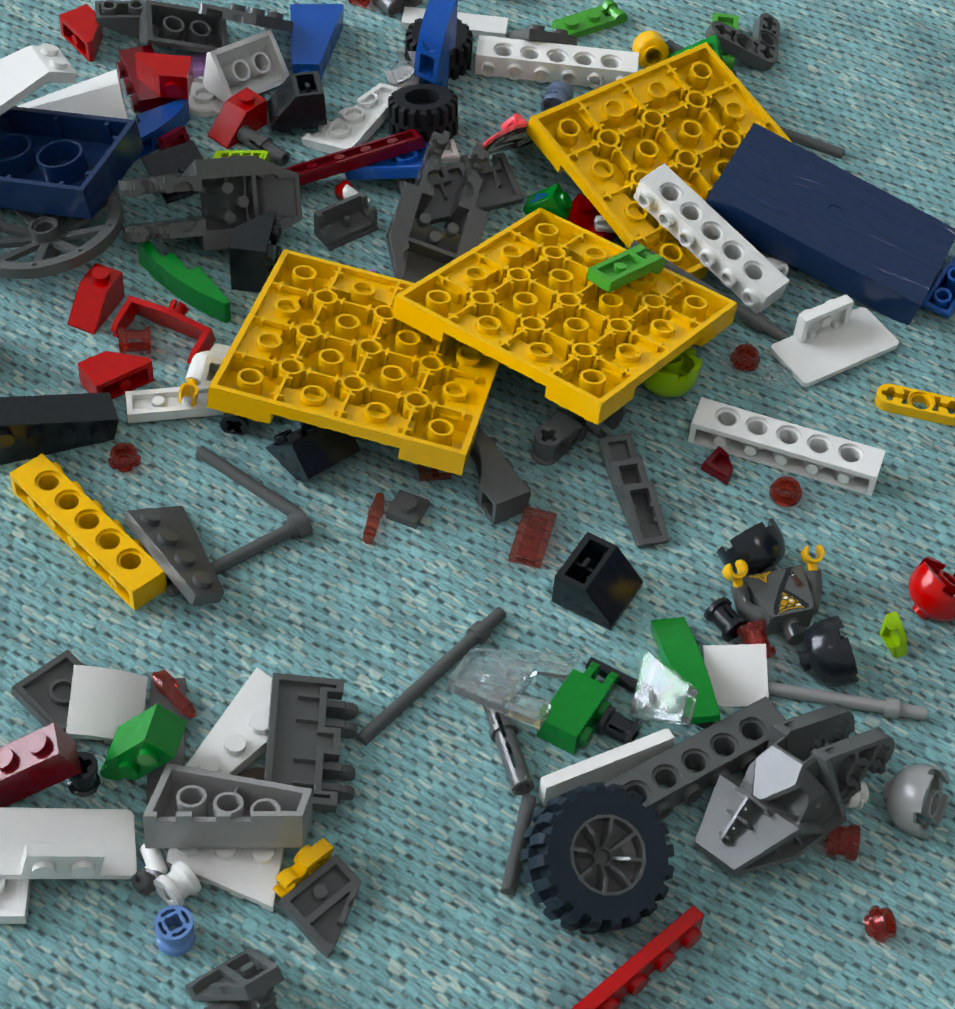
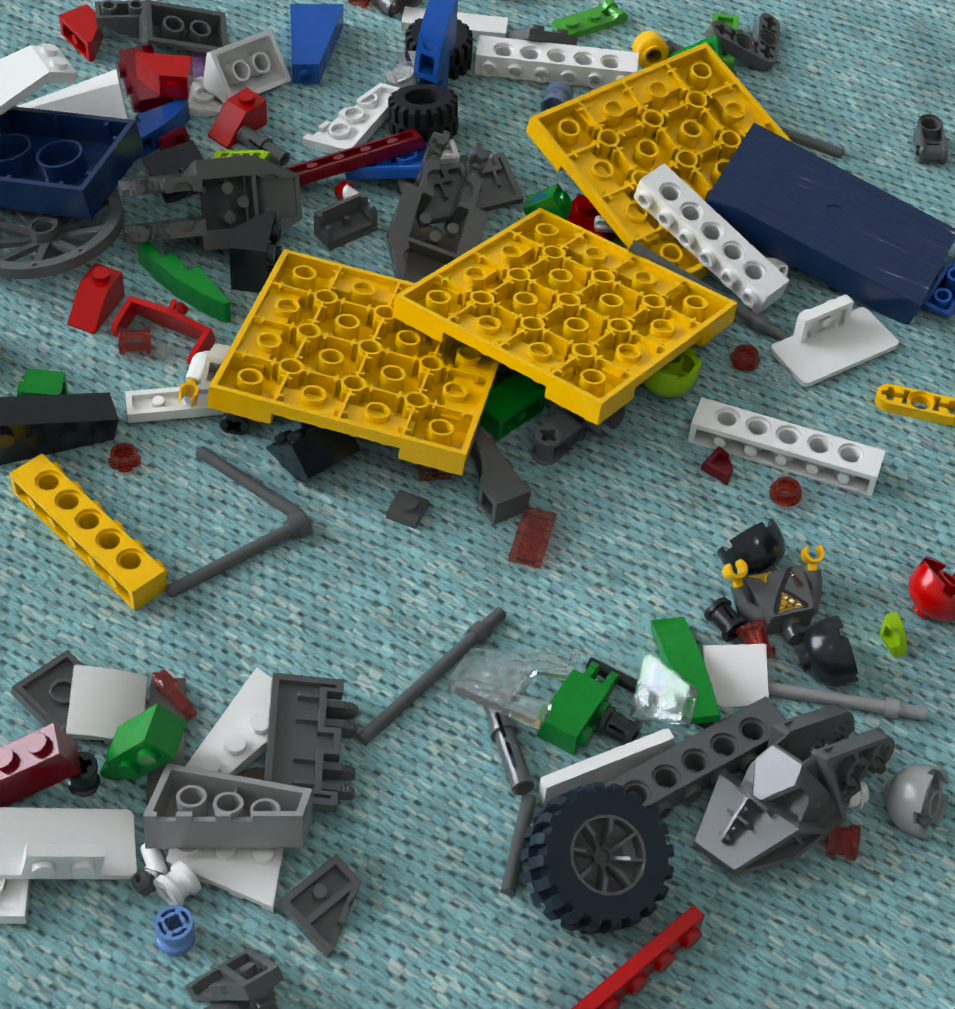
red slope [77,351,154,400] -> none
dark grey wing [123,506,224,606] -> none
dark grey wing [198,3,294,32] -> none
black slope [267,71,327,132] -> none
yellow plate [272,838,334,898] -> none
clear red piece [362,492,385,544] -> none
shield [482,113,533,154] -> none
black slope [552,532,643,630] -> none
bright green plate [586,244,666,292] -> none
dark grey slope [598,433,670,548] -> none
clear red plate [864,905,897,943] -> none
none -> green brick [17,369,68,396]
none -> green hinge [479,372,546,441]
none -> dark grey piece [913,114,948,164]

